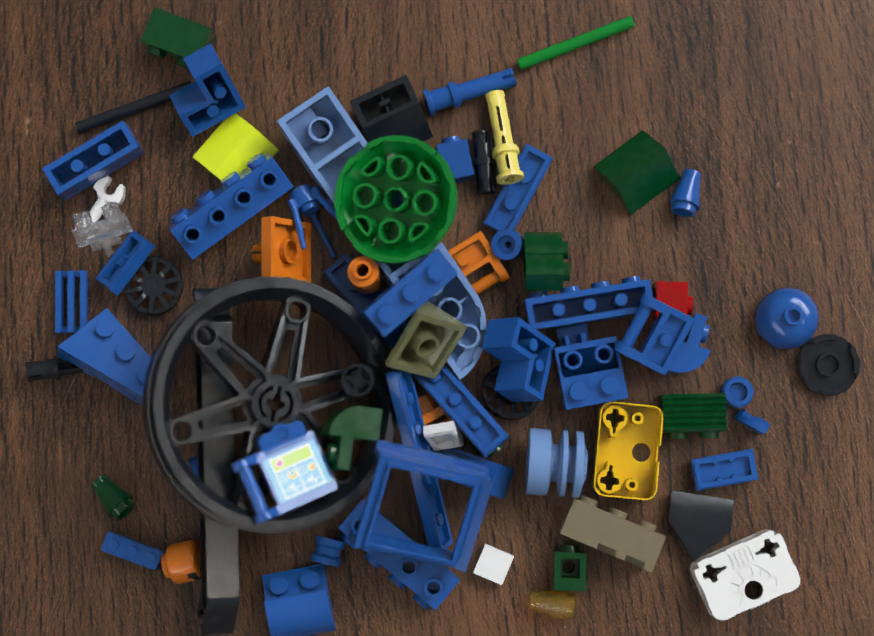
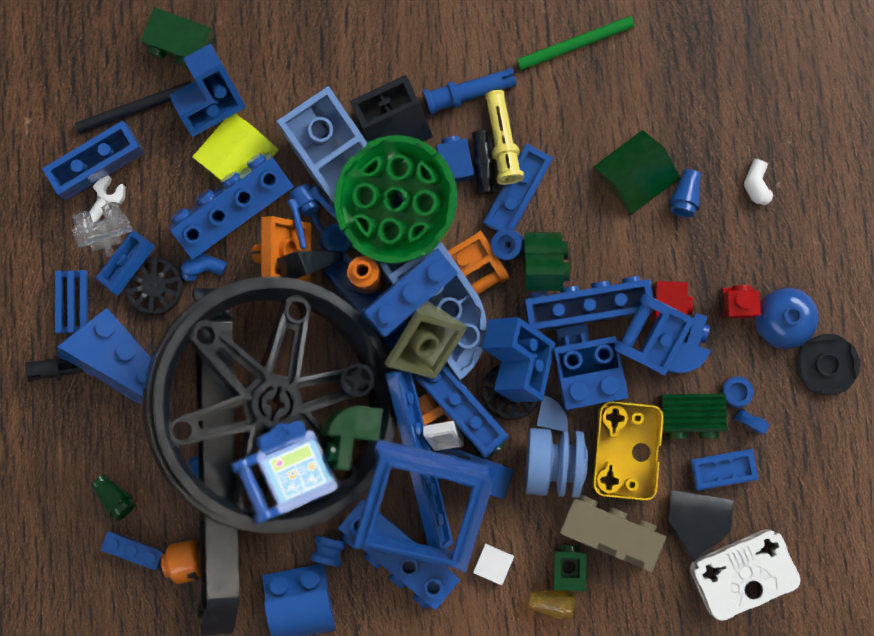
none -> blue arm [181,254,228,282]
none -> black slope [276,251,344,279]
none -> blue tile [320,223,352,253]
none -> medium blue tile [536,396,568,431]
none -> red brick [722,285,761,319]
none -> white arm [744,159,773,205]

